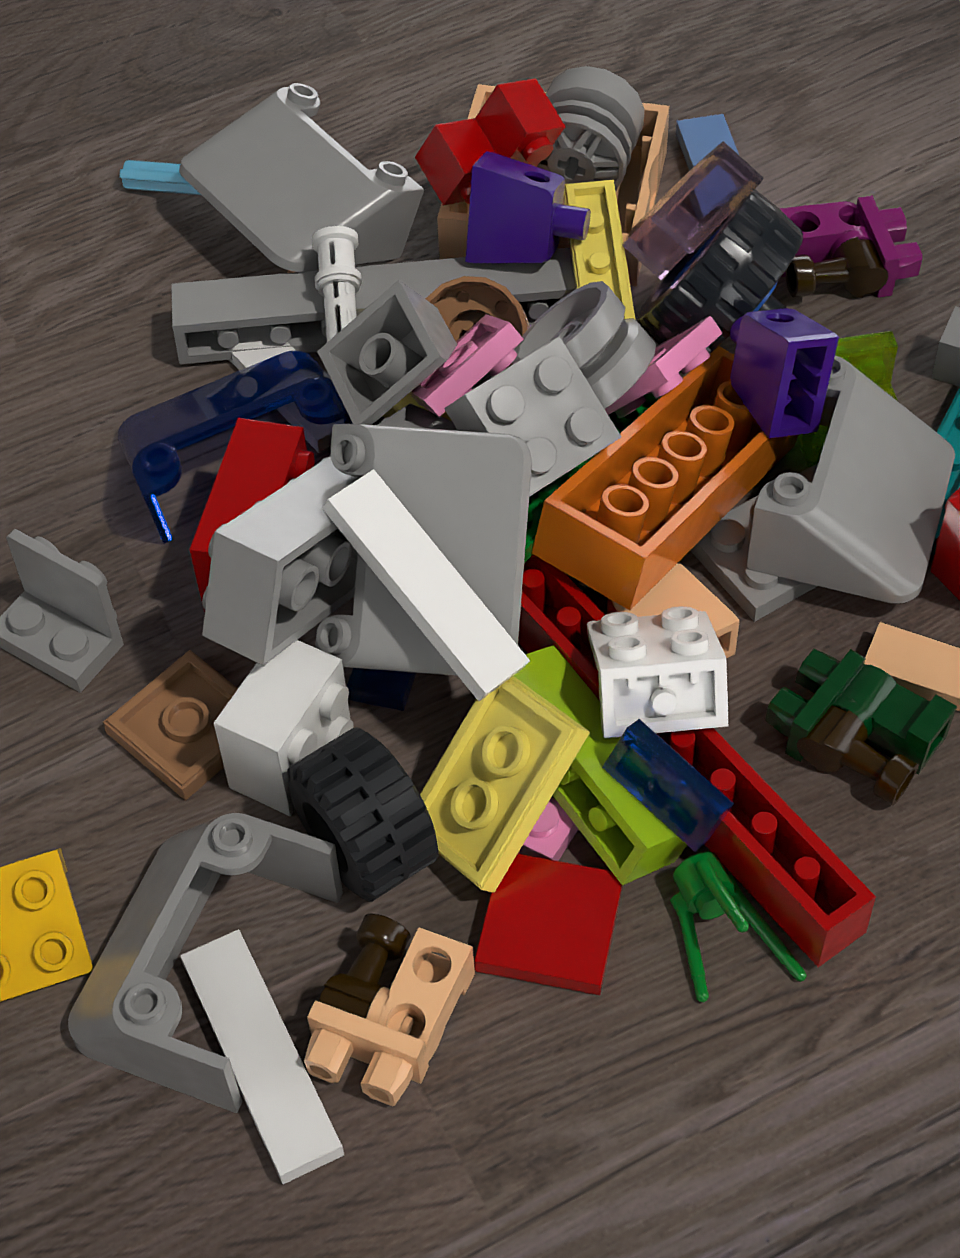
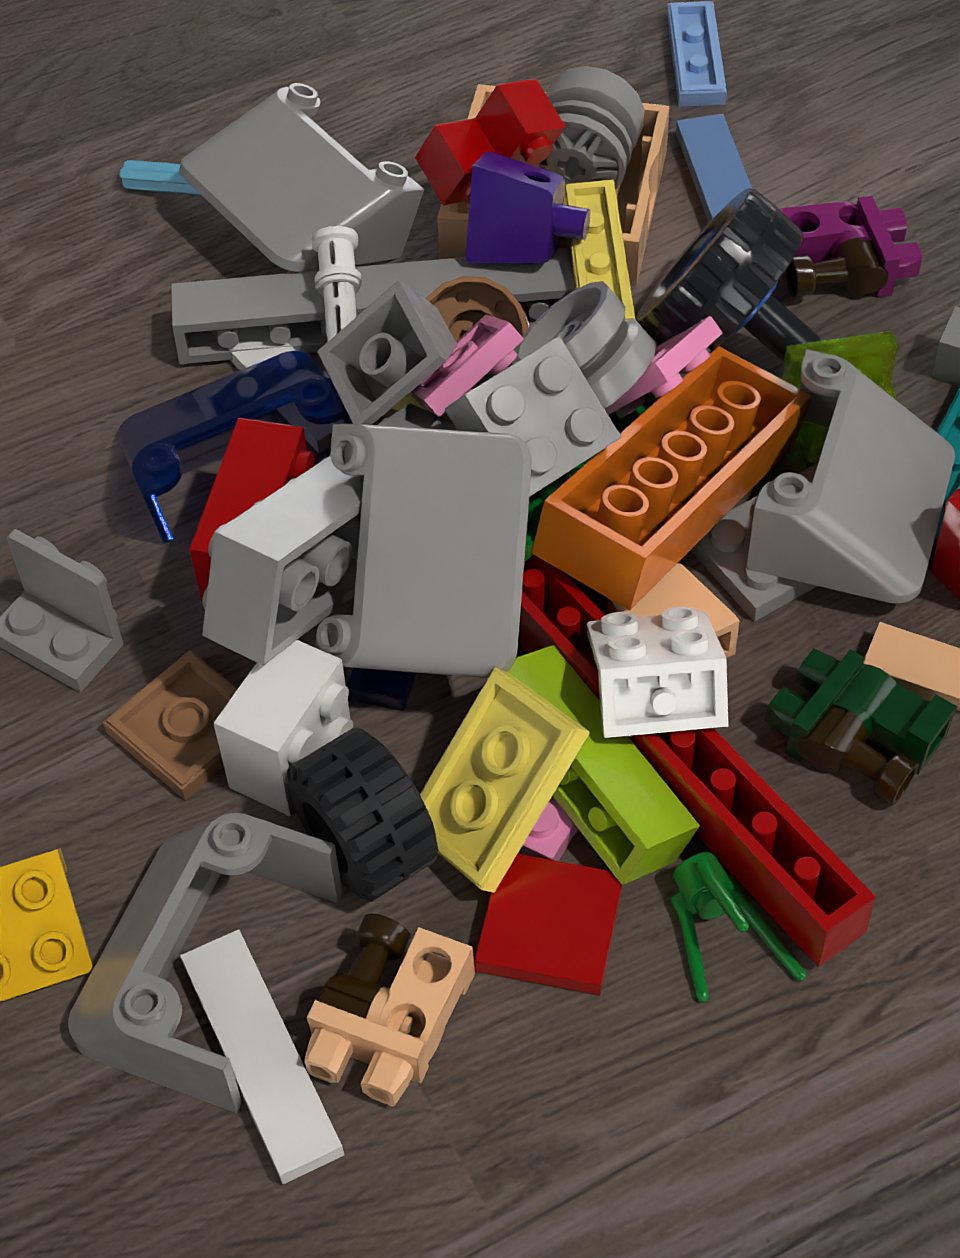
white tile [322,469,530,701] -> none
clear blue plate [603,719,734,852] -> none
slope [622,141,763,280] -> none
dark purple torso [730,308,839,438] -> none
none -> light blue tile [667,1,727,107]

